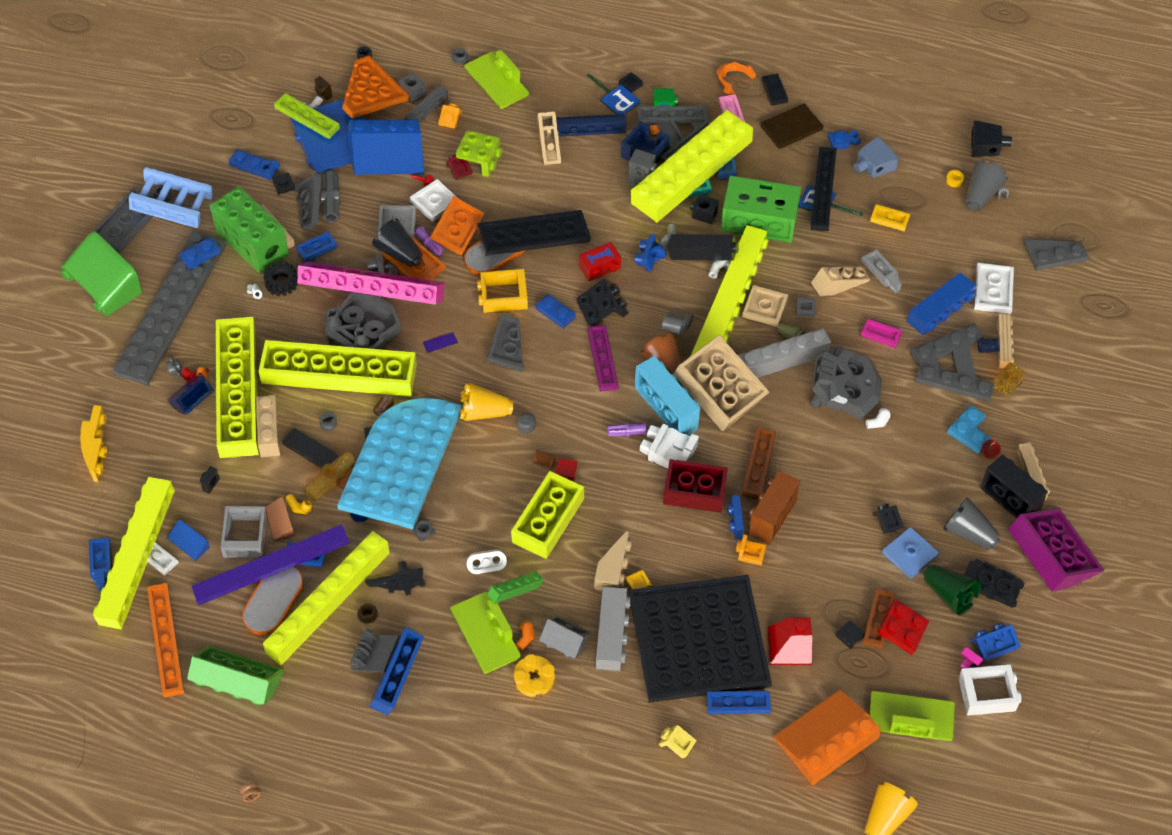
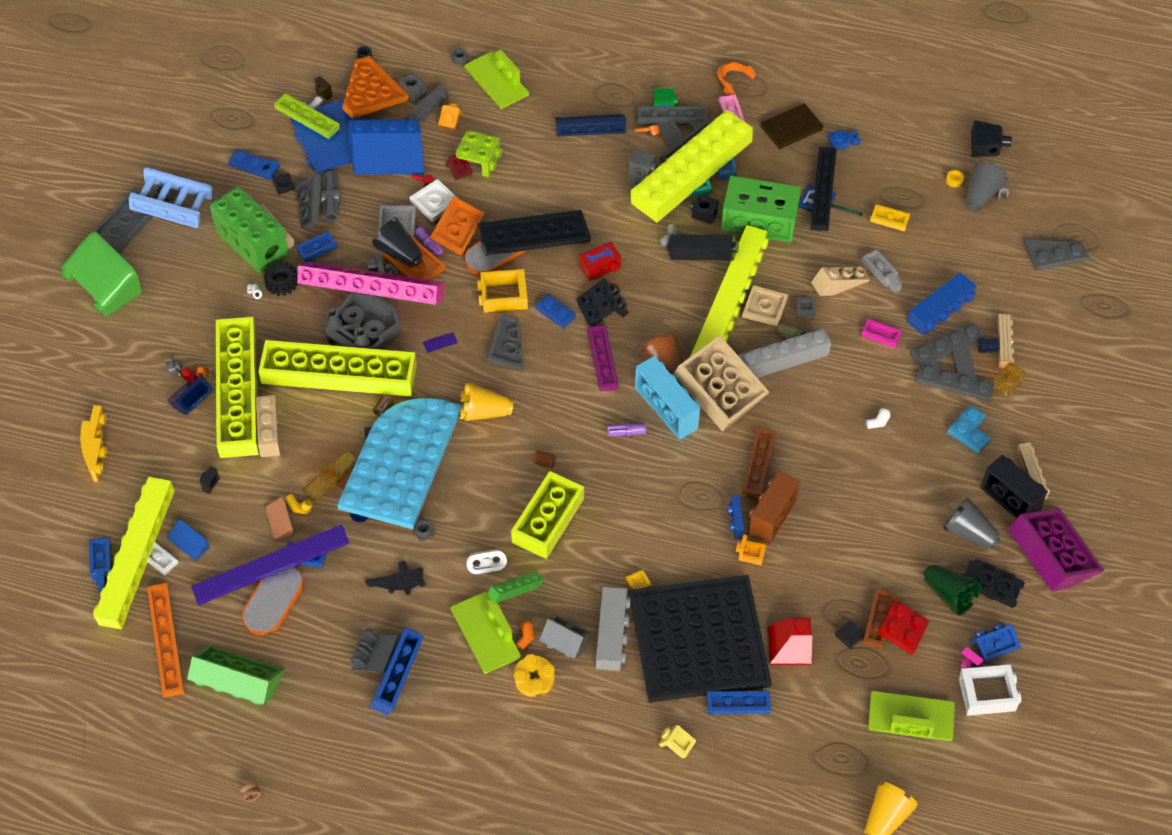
dark grey plate [112,232,227,386] -> none
blue plate [179,237,221,270] -> none
light grey window [221,505,267,558] -> none
neon yellow brick [263,531,390,666] -> none
black tile [282,428,340,473] -> none
dark grey bush [320,412,337,431] -> none
dark brown plate [357,604,378,624] -> none
dark grey piece [517,413,536,434] -> none
tan slope [537,112,561,165] -> none
red tile [555,458,578,481] -> none
blue piece [587,74,641,115] -> none
tan slope [594,531,632,591] -> none
black tile [619,72,643,93] -> none
dark blue piece [621,121,670,163] -> none
blue hips [634,234,666,271] -> none
white hips [640,424,699,468] -> none
dark grey beam [662,308,694,335] -> none
dark red brick [663,459,728,513] -> none
white arm [709,260,731,279] -> none
black plate [761,74,788,106] -> none
orange slope [774,690,881,786] -> none
dark grey brick [810,346,882,420] -> none
sand blue torso [853,136,899,177] -> none
black bracket [873,504,904,534] -> none
medium blue plate [882,527,939,579] -> none
white tile [974,263,1014,314] -> none
clear red plate [982,440,1001,459] -> none

